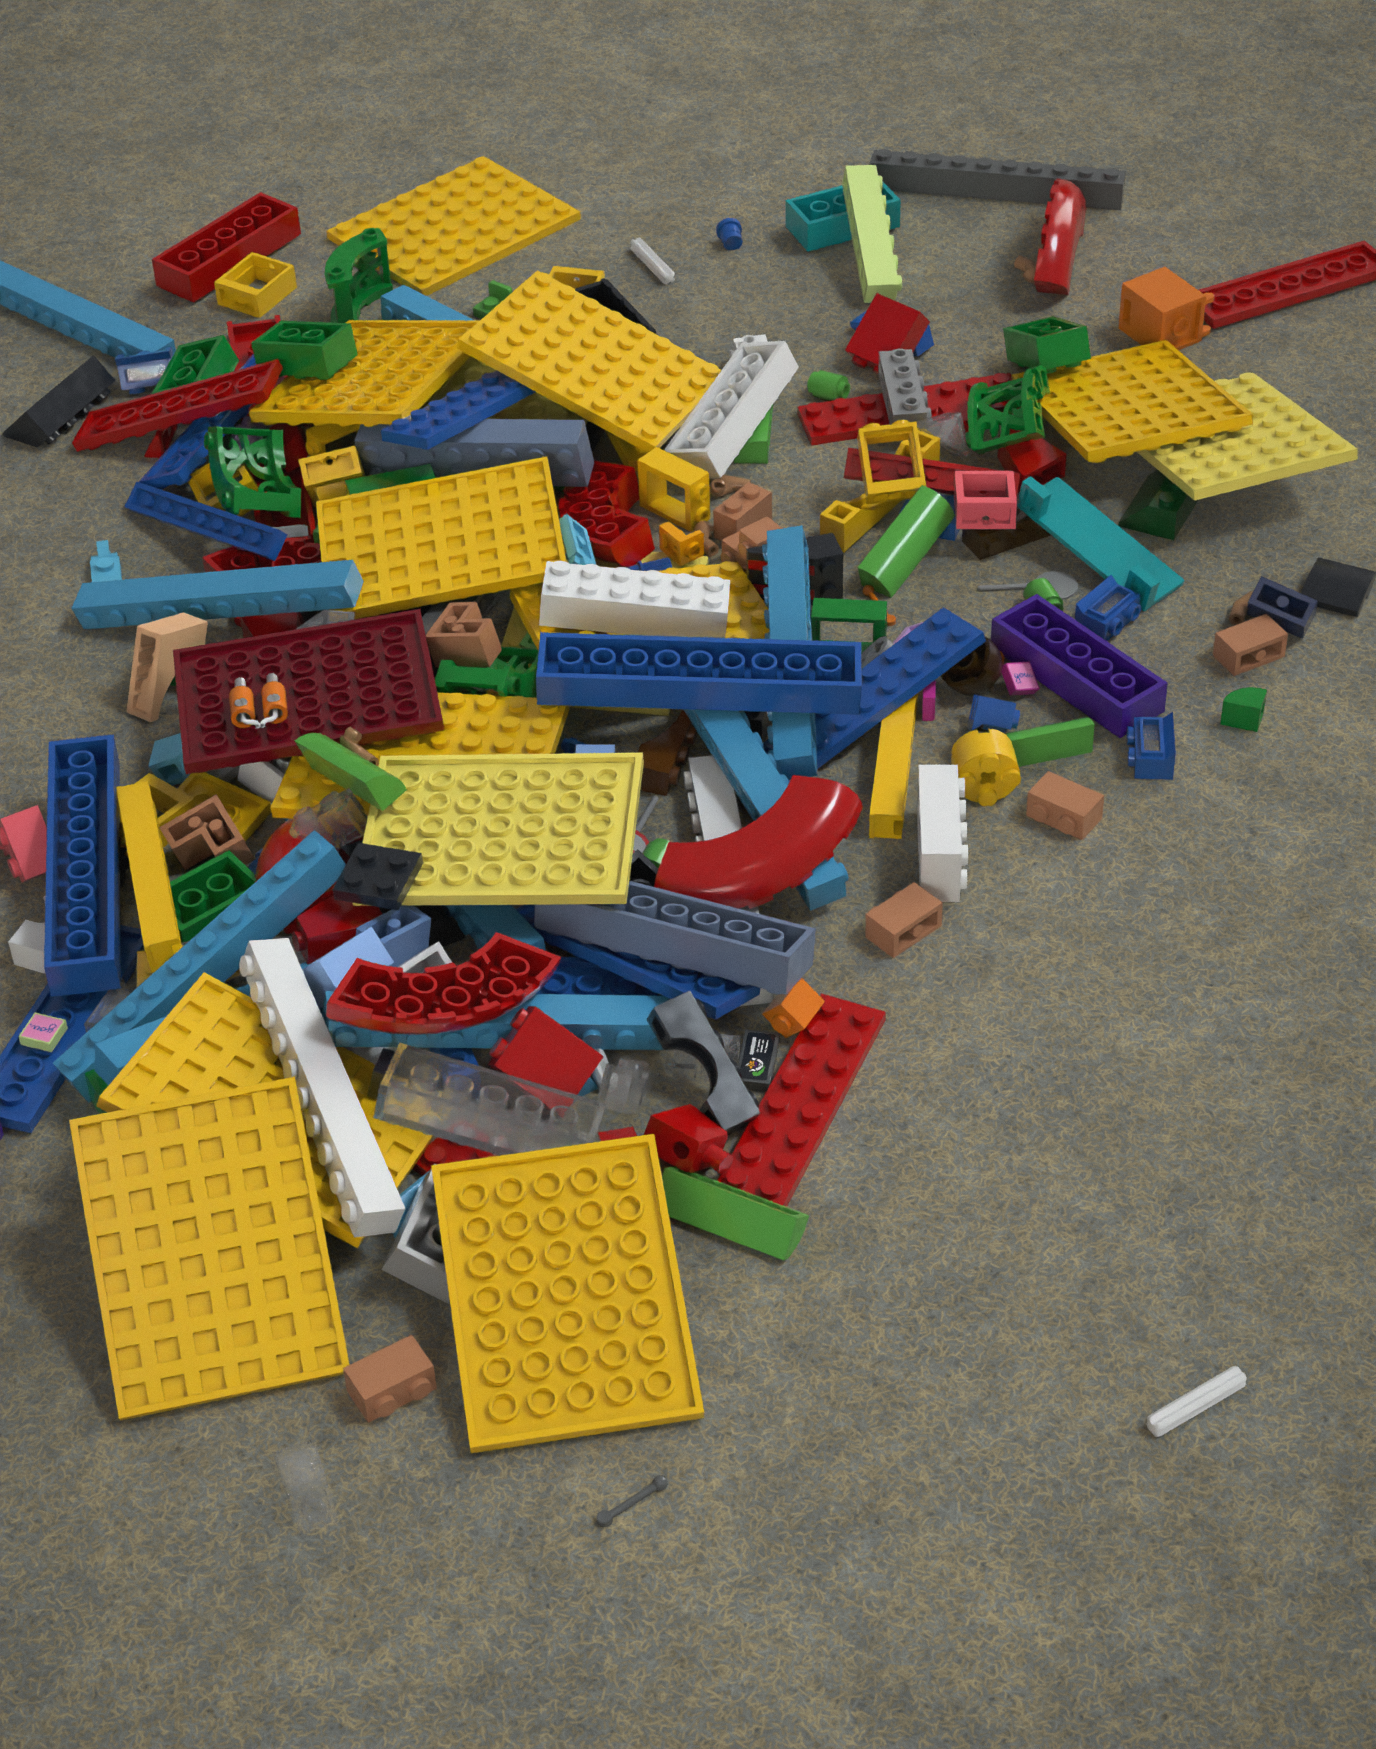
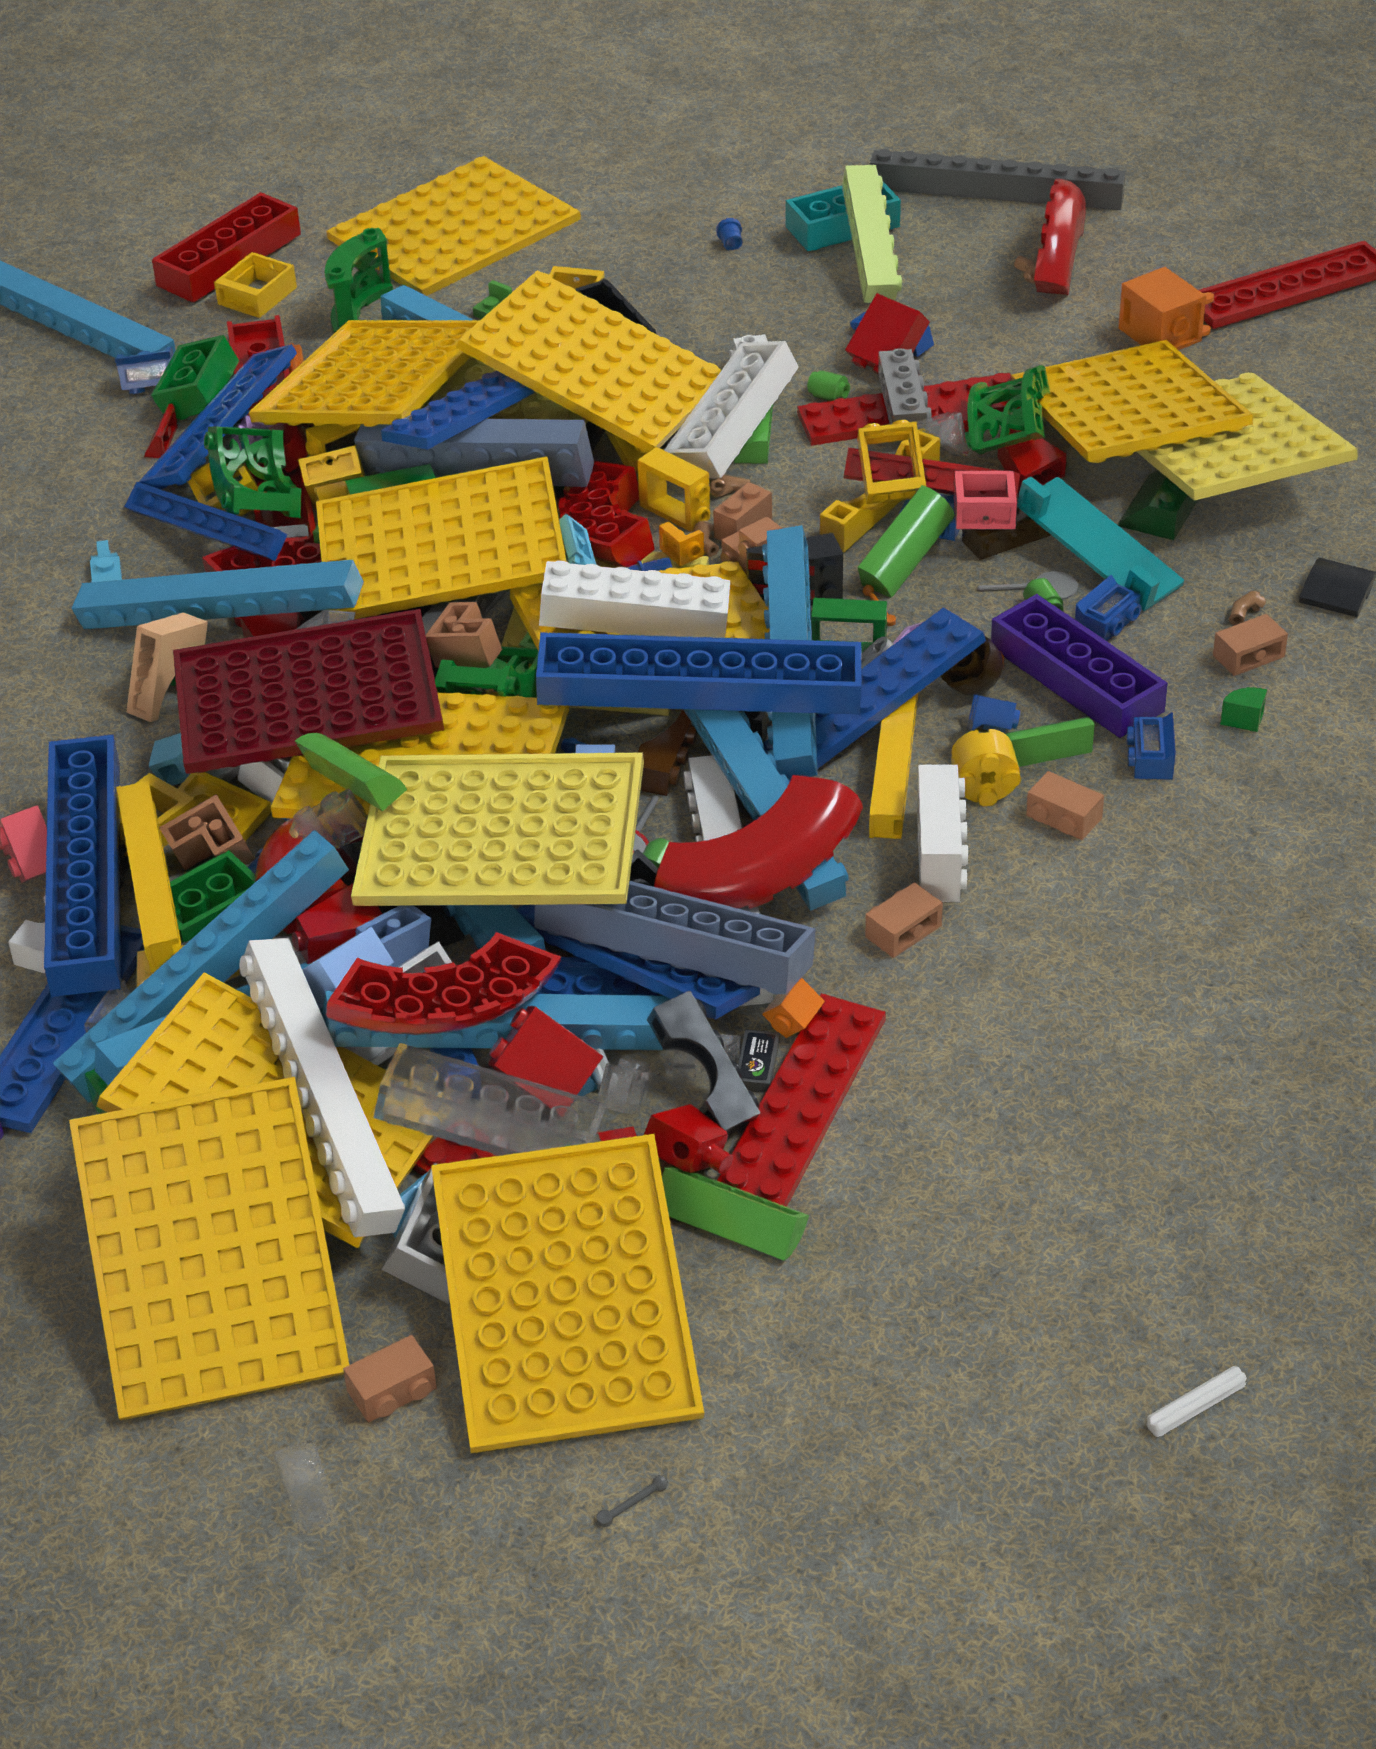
black slope [2,355,116,447] -> none
tile [18,1013,68,1052] -> none
red plate [72,359,283,452] -> none
orange piece [229,673,288,728] -> none
green brick [251,320,358,380] -> none
black plate [332,843,424,911] -> none
medium nougat arm [340,727,379,766] -> none
black tile [367,1048,396,1100] -> none
white axle [630,237,675,285] -> none
dark pink tile [922,680,936,721] -> none
tile [1001,662,1039,696] -> none
green brick [1003,316,1091,374] -> none
dark blue brick [1247,576,1318,639] -> none

